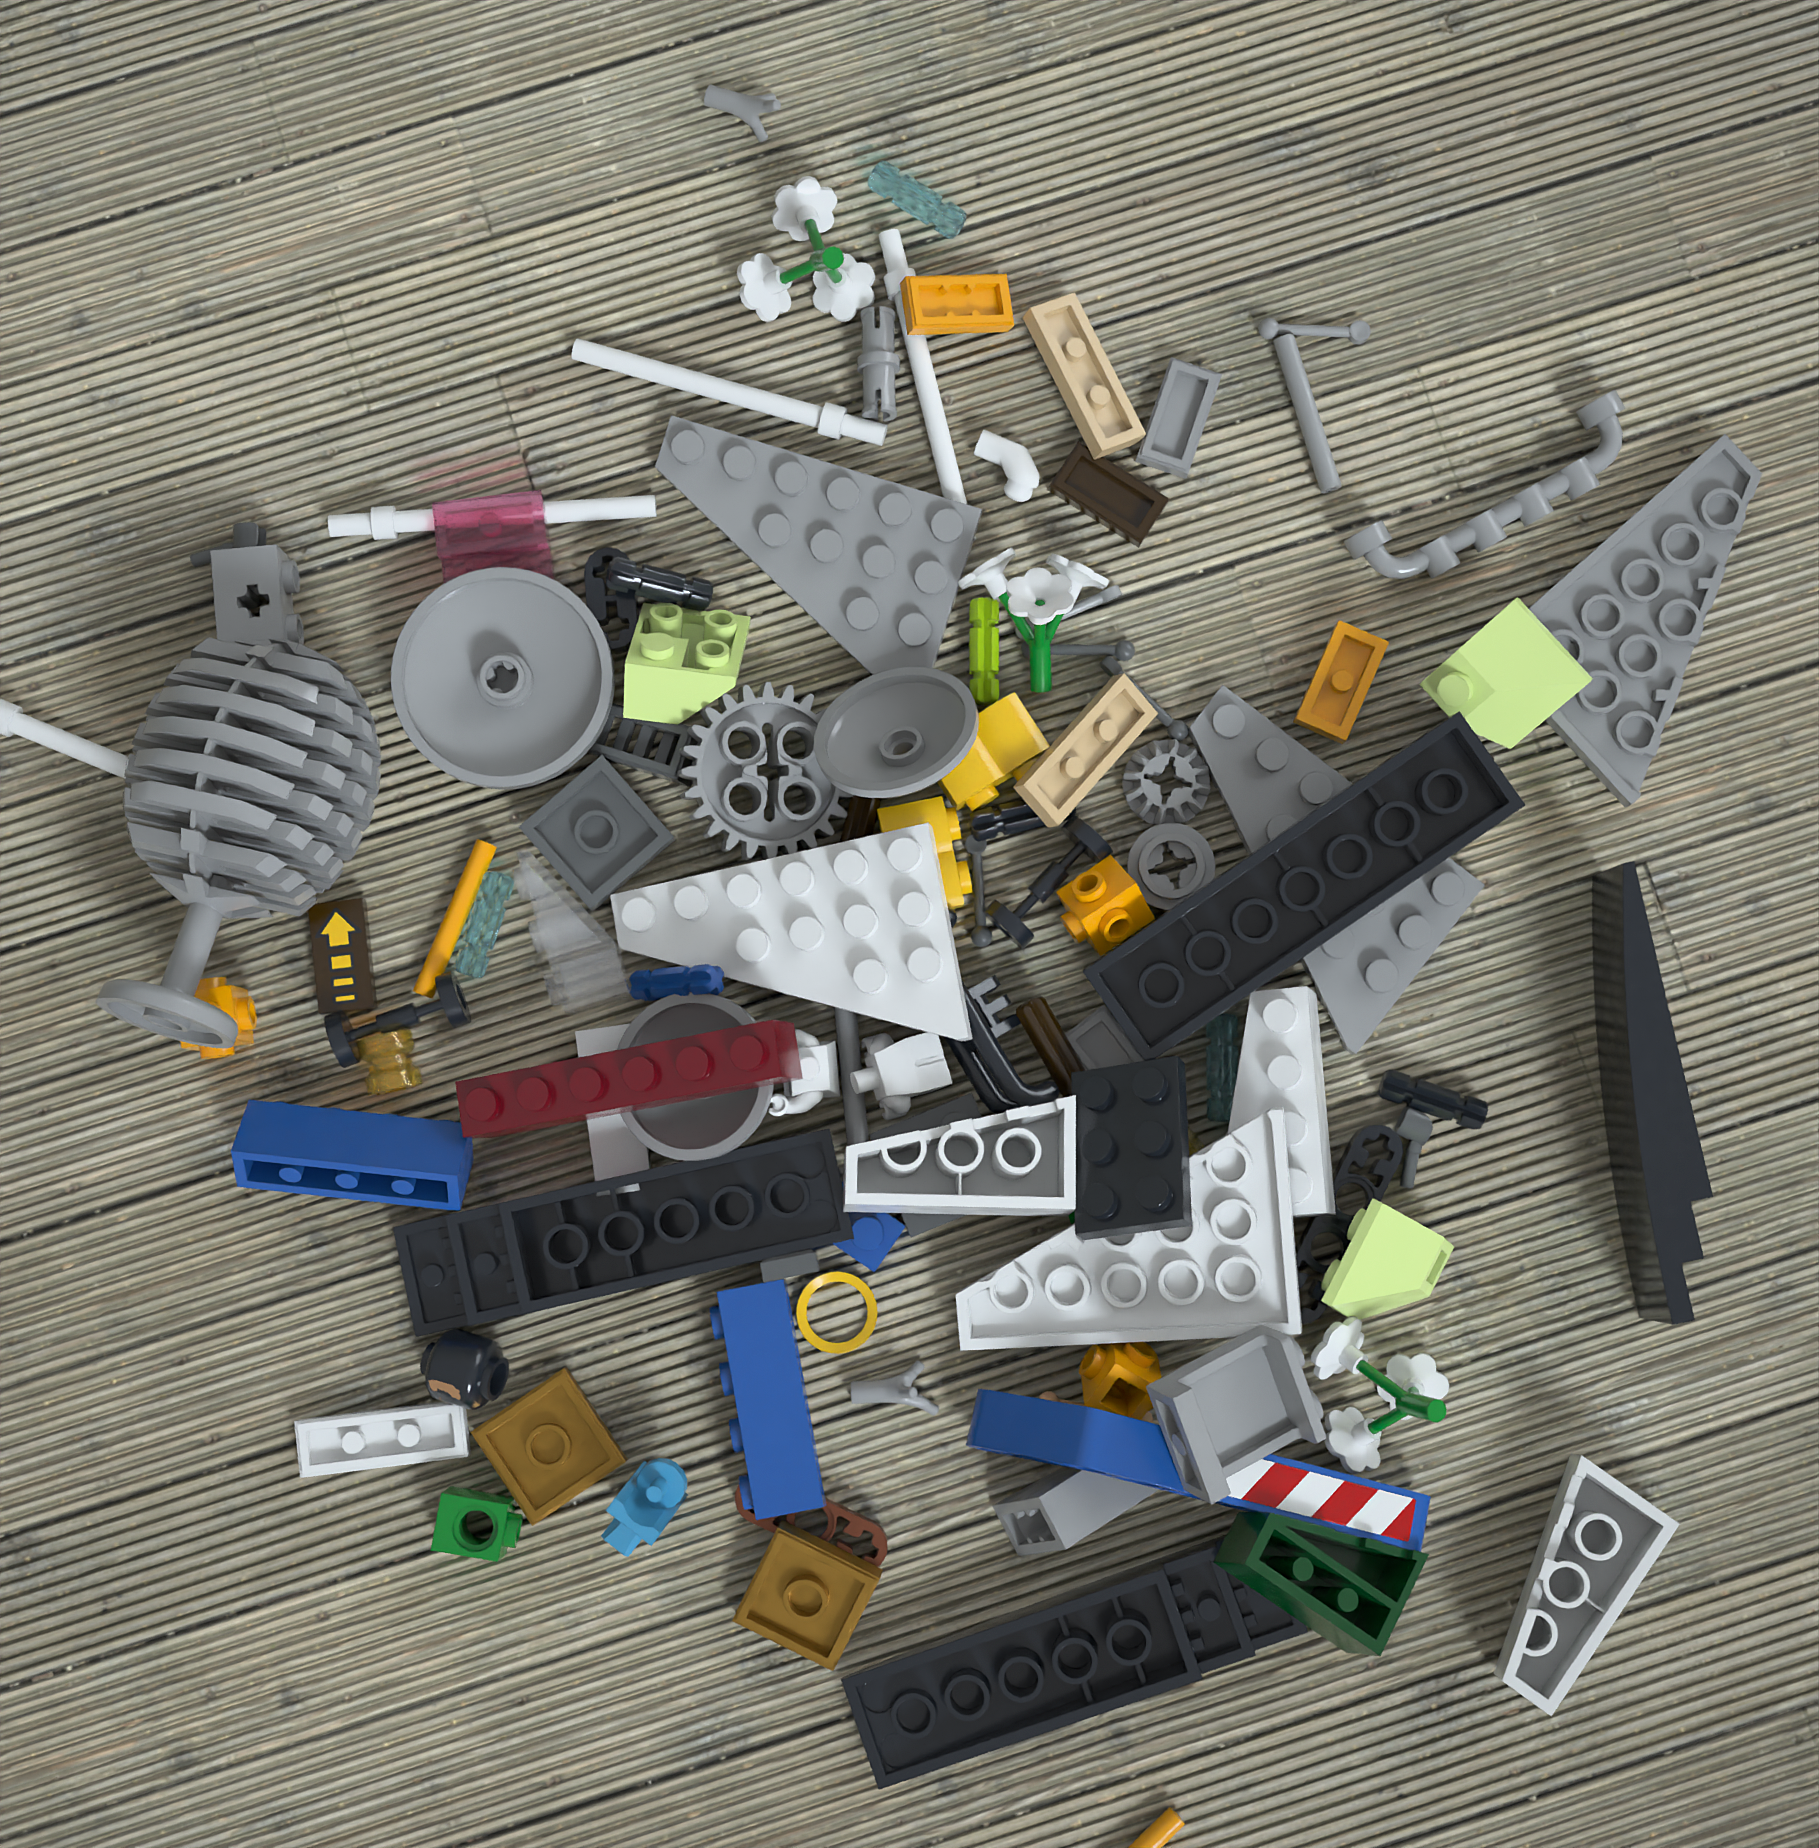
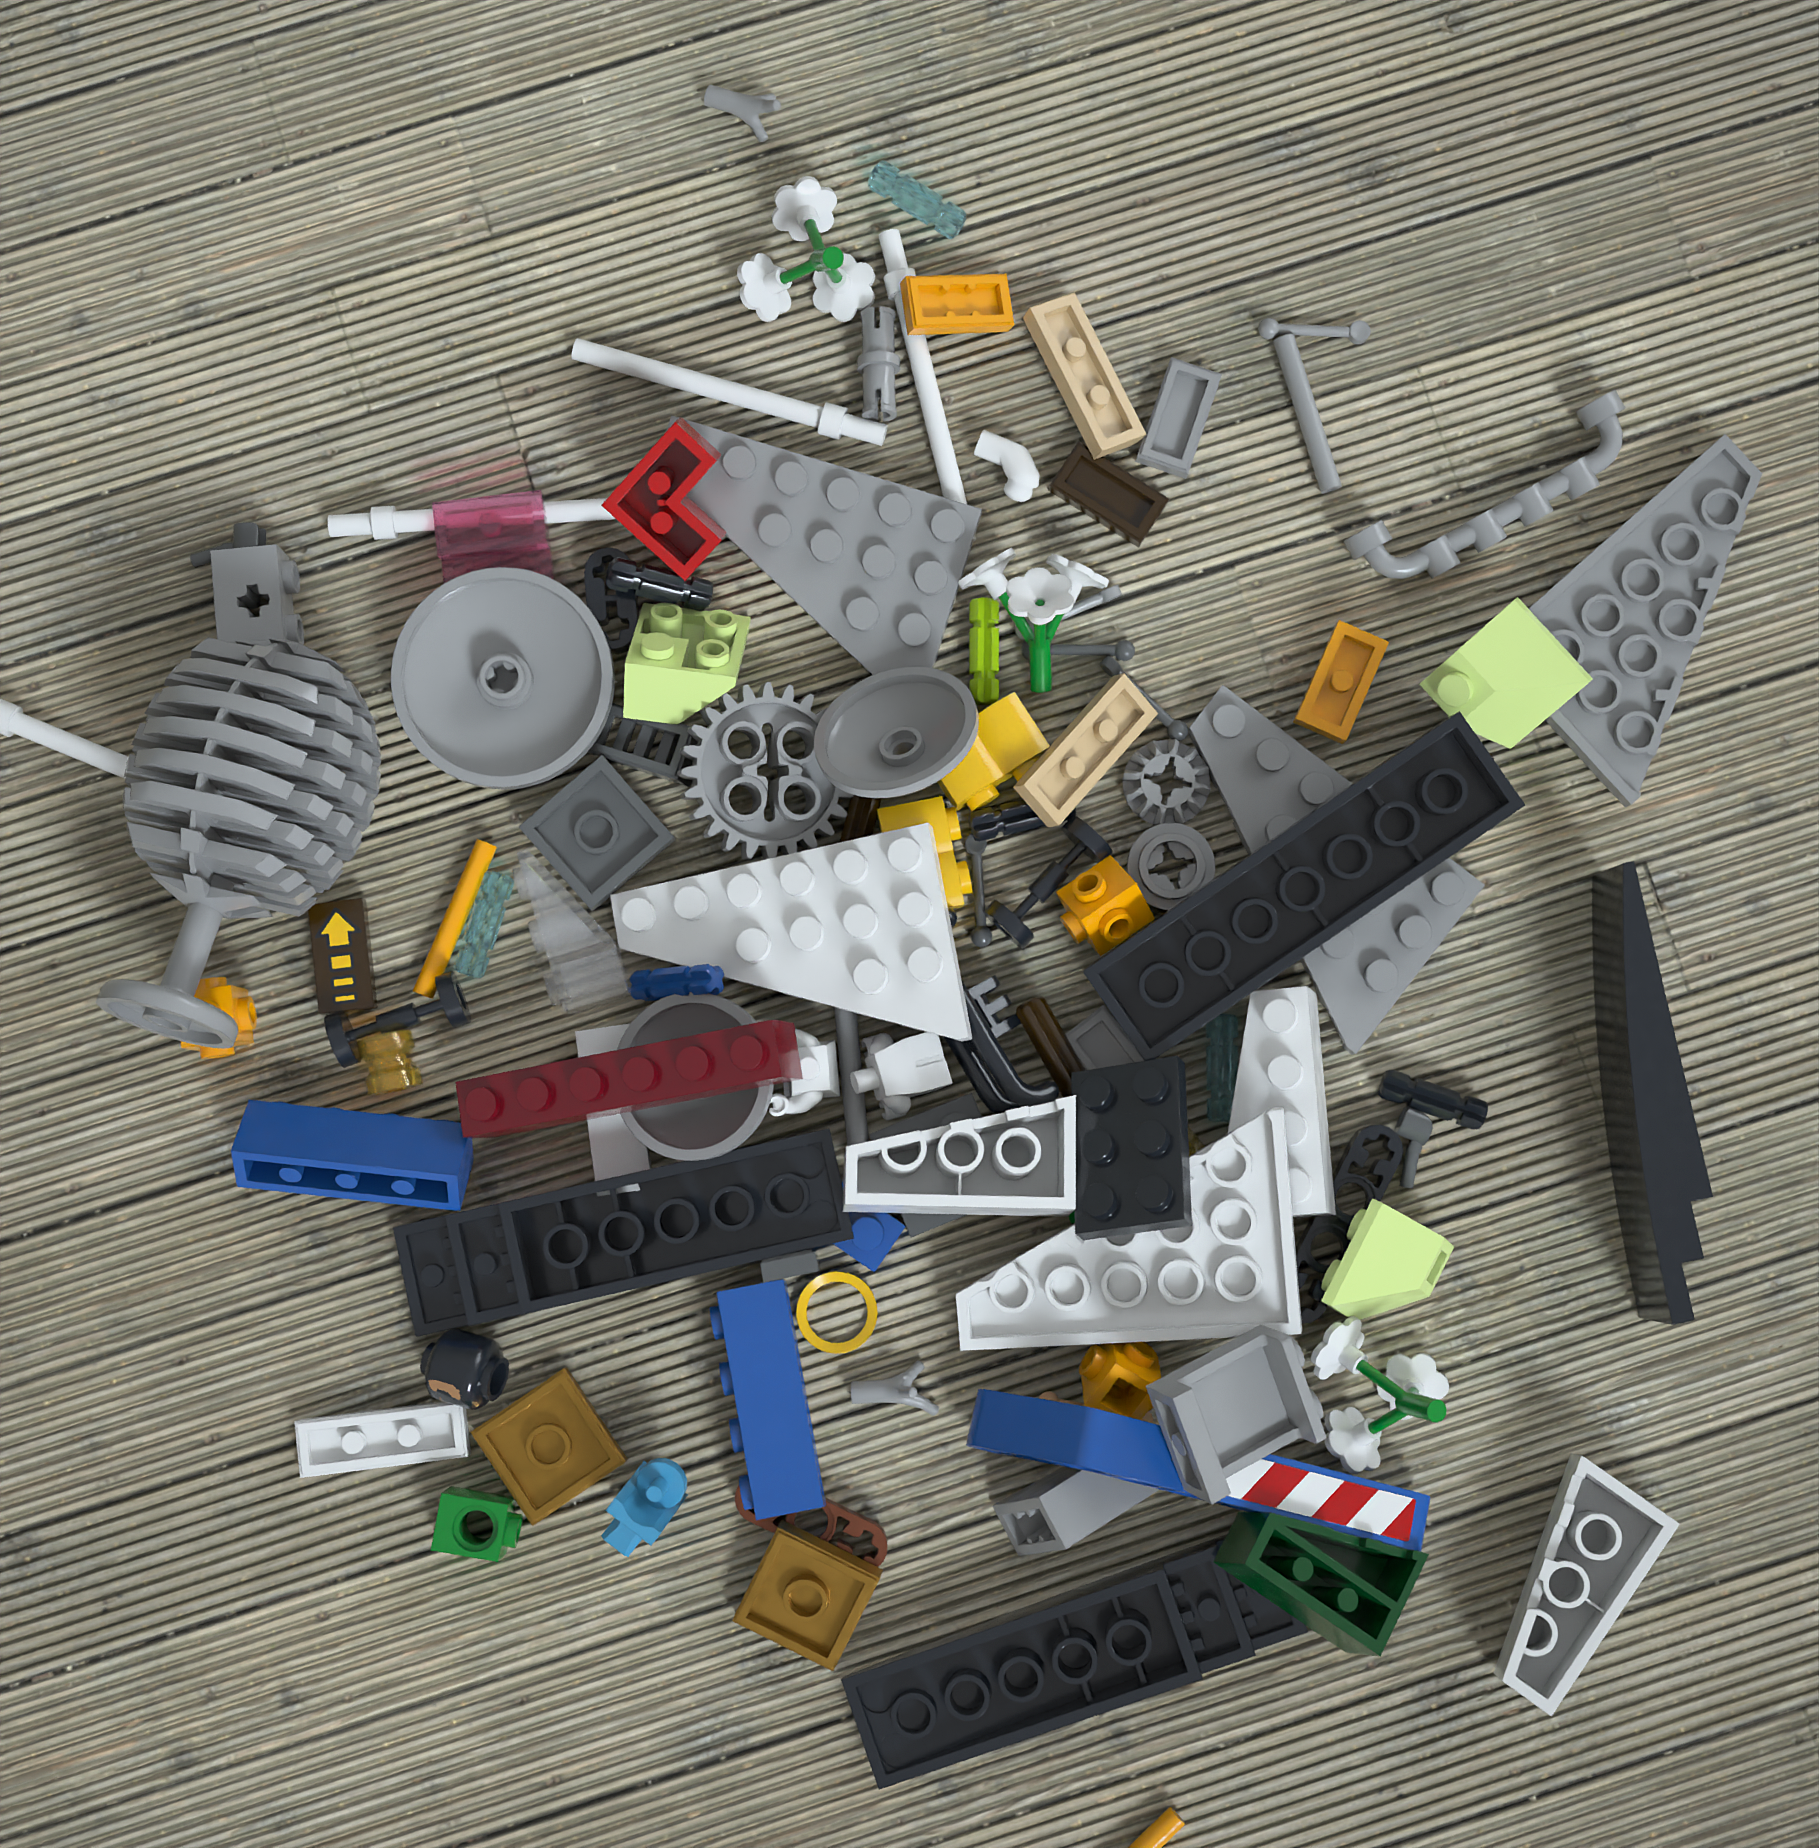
none -> red brick [601,417,726,581]

